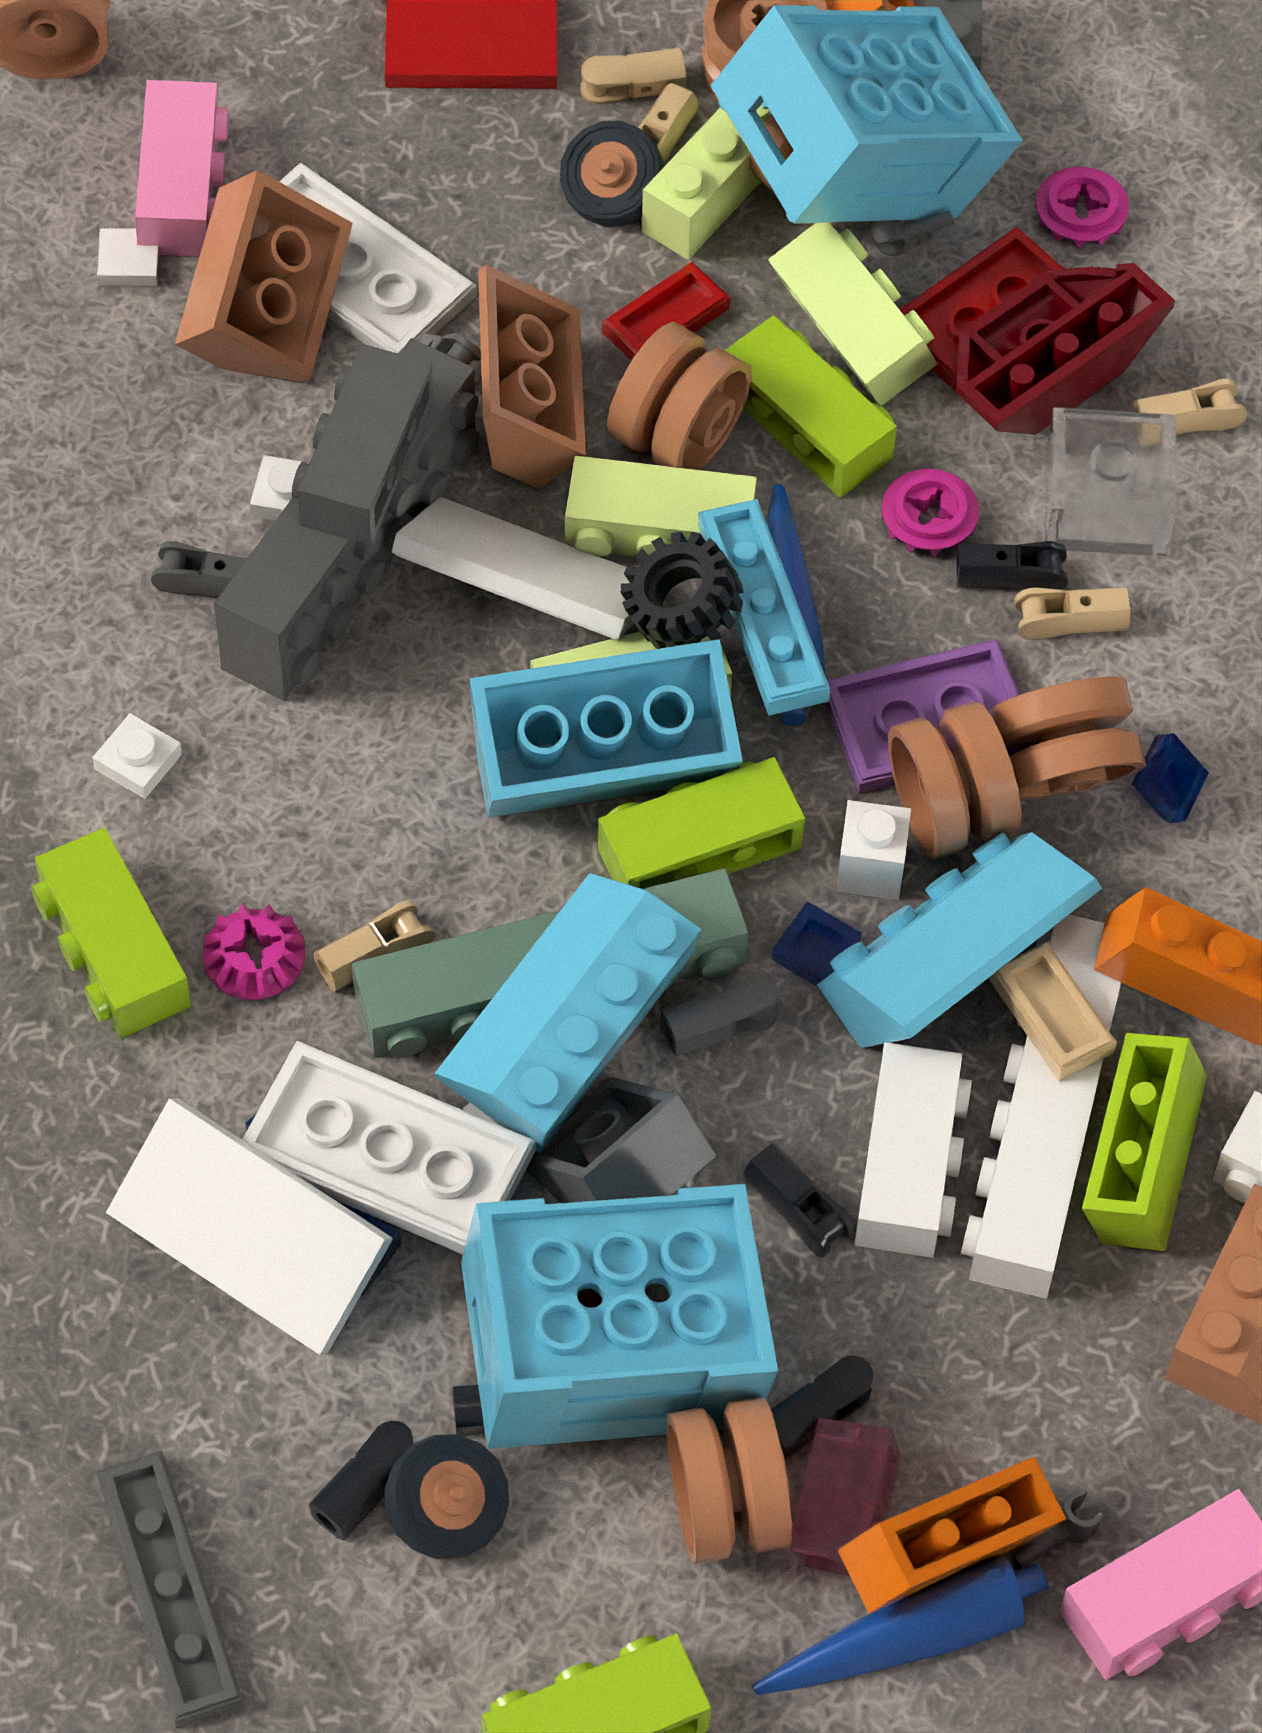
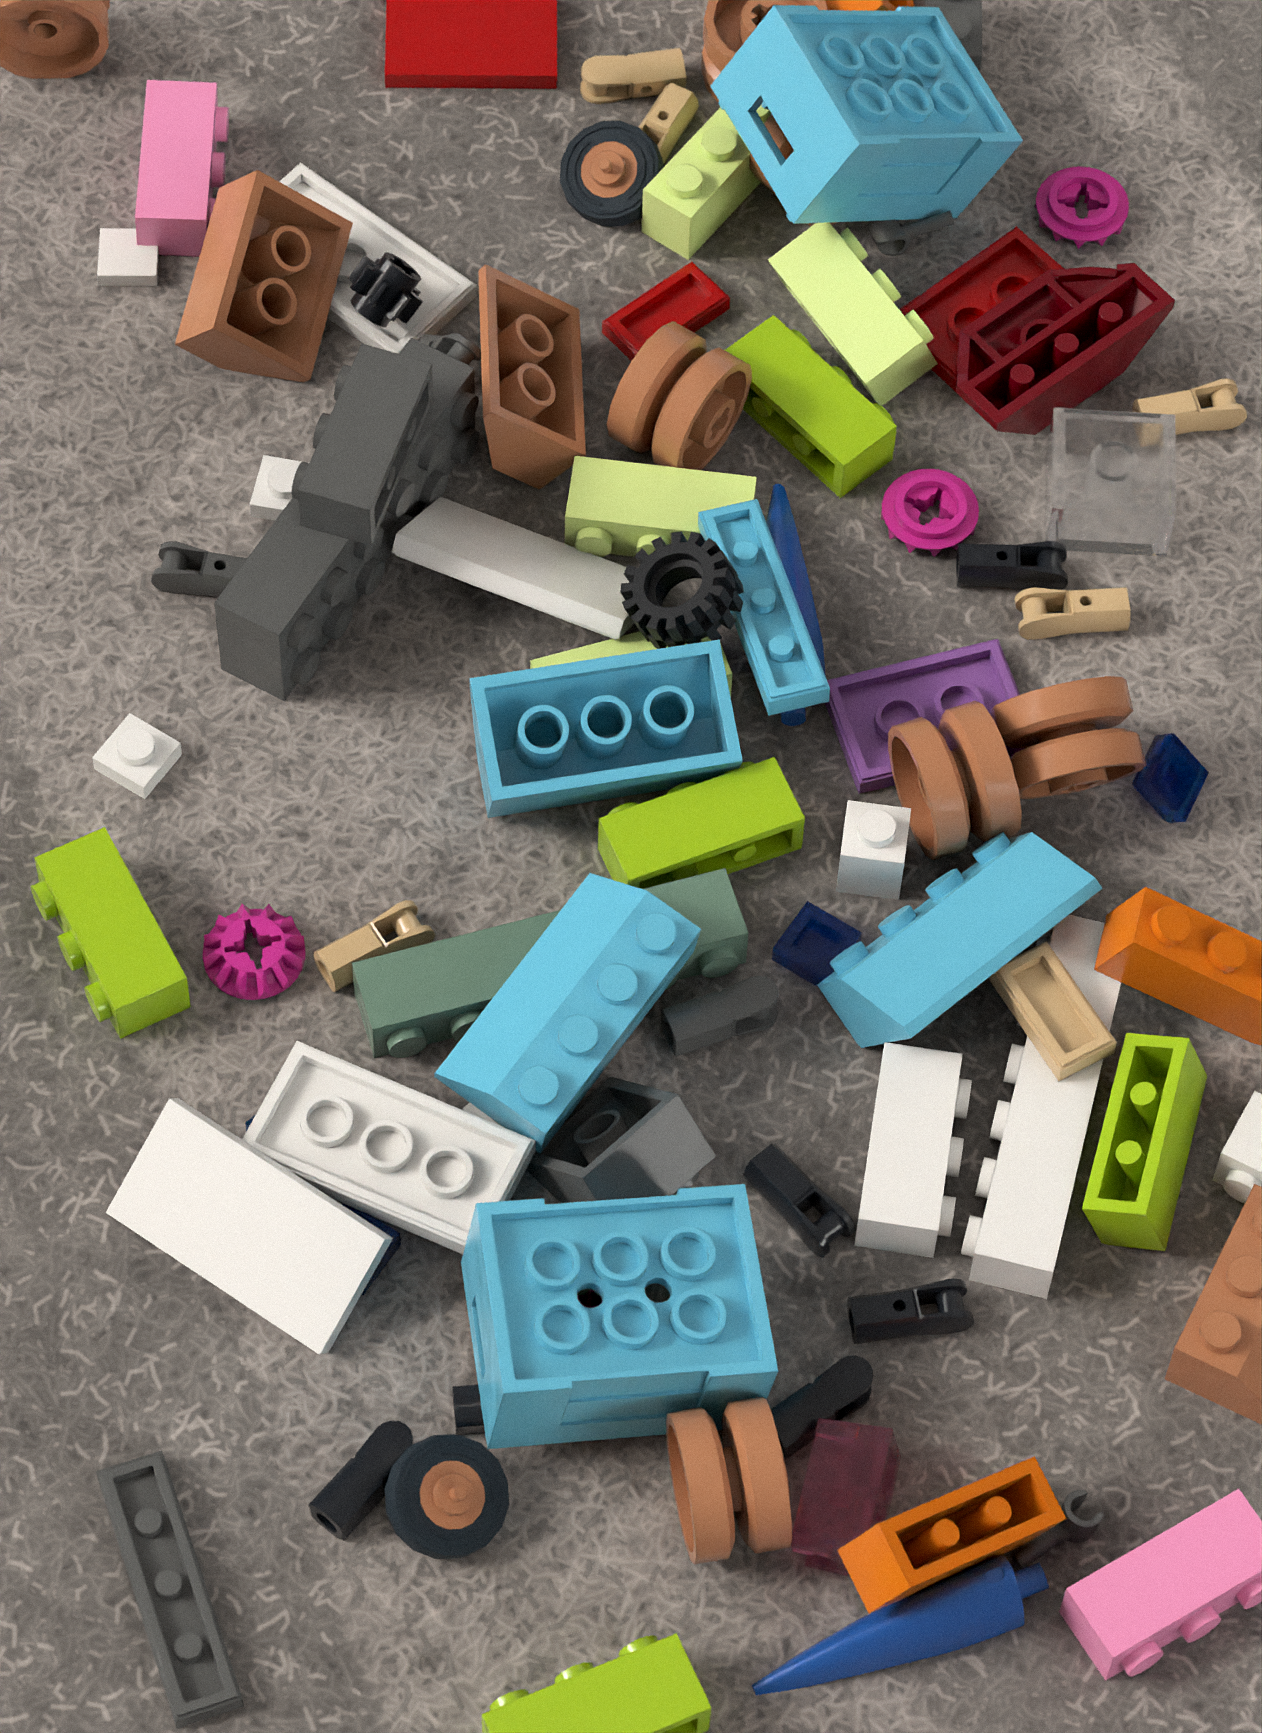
none -> black gear [348,252,424,327]
none -> black bar [847,1278,974,1344]

